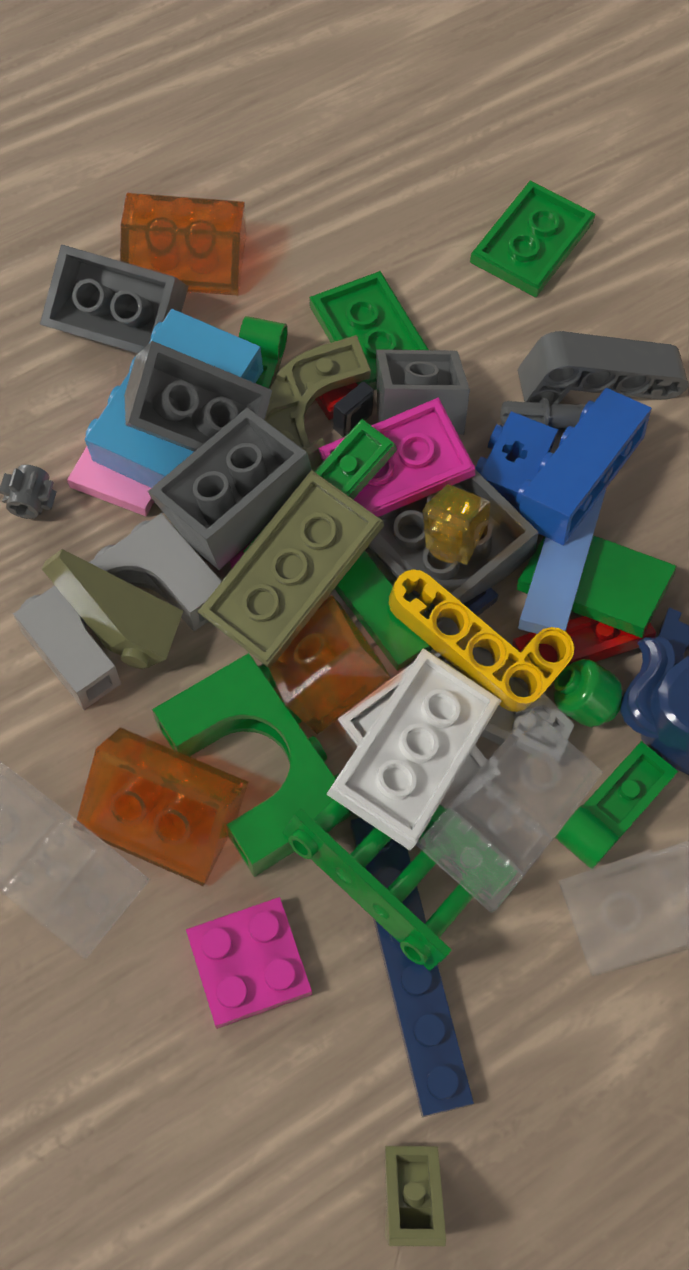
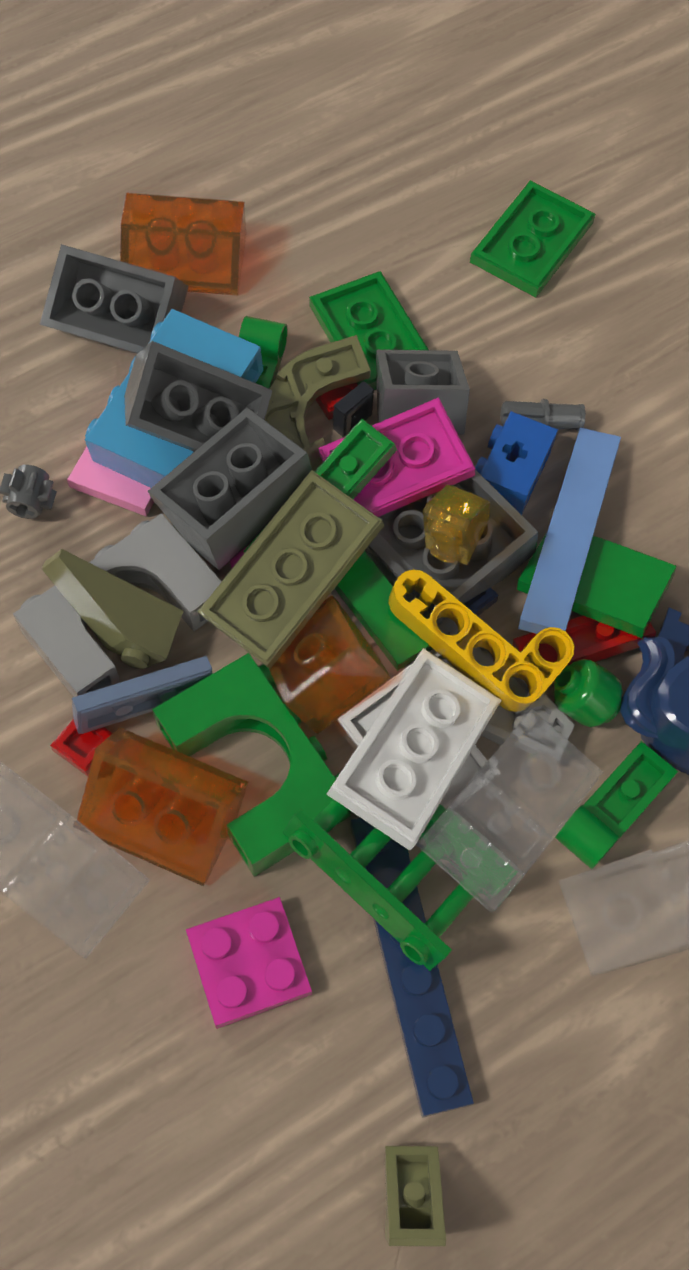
blue brick [516,388,652,546] -> none
dark grey beam [517,331,688,404] -> none
none -> red tile [50,720,119,777]
none -> sand blue tile [72,656,212,734]

